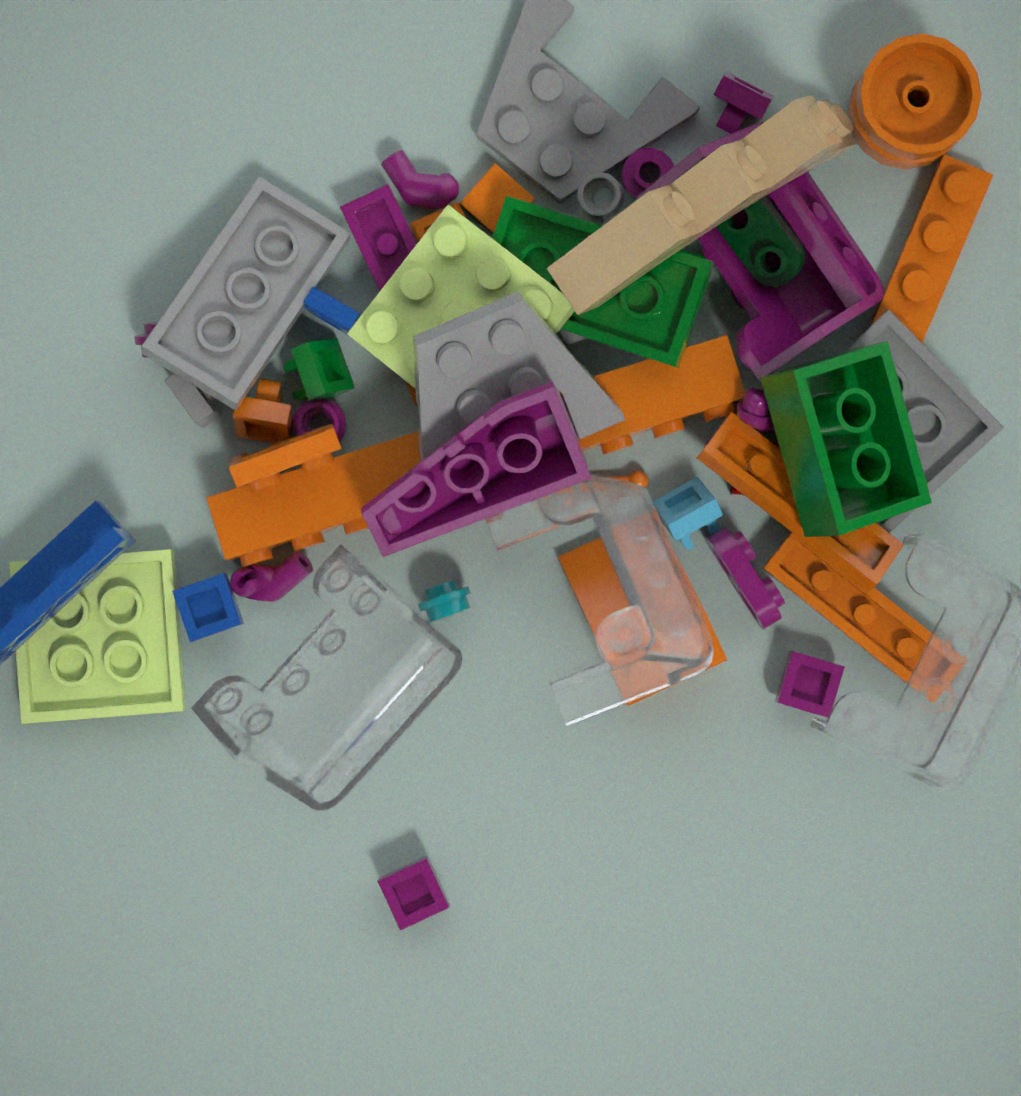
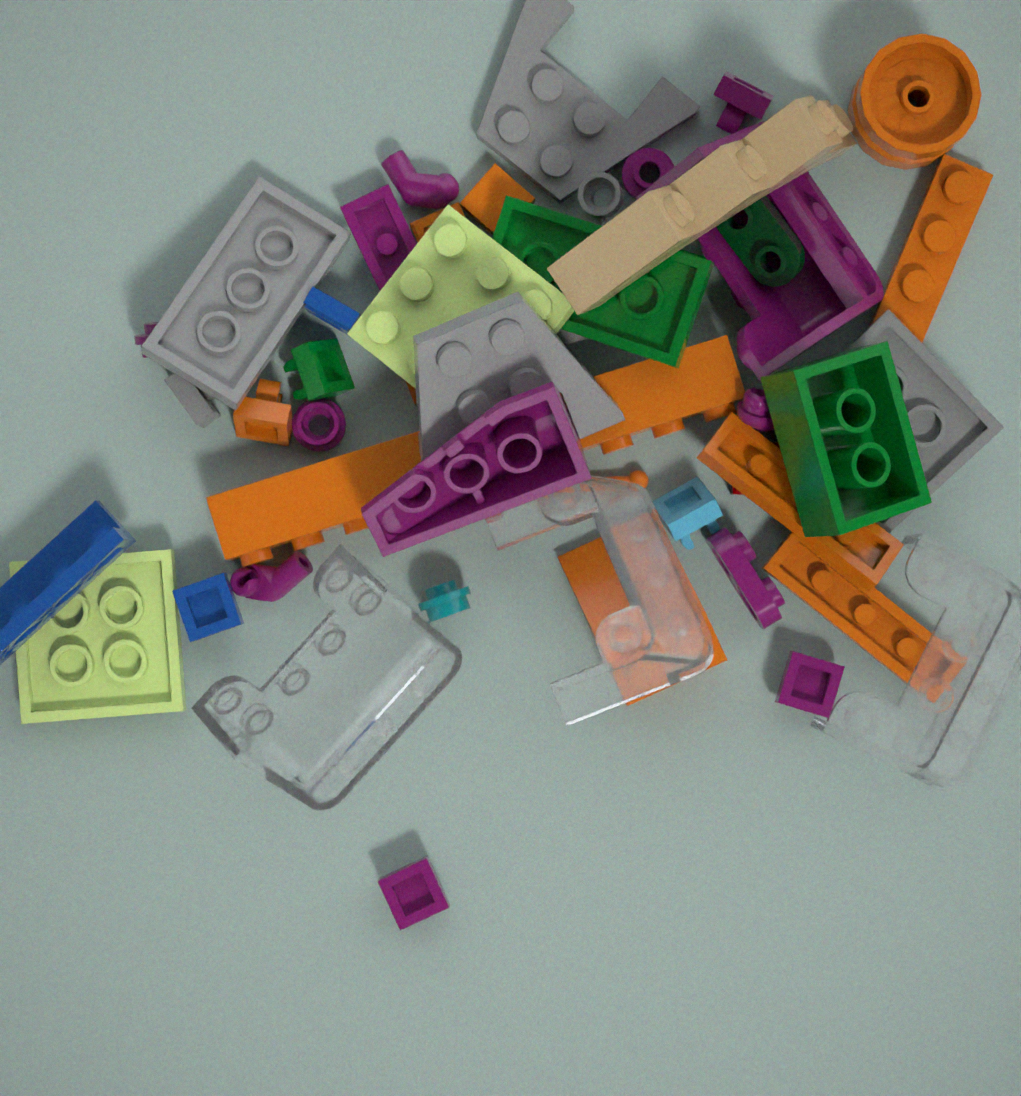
orange wing [229,424,342,492] -> none

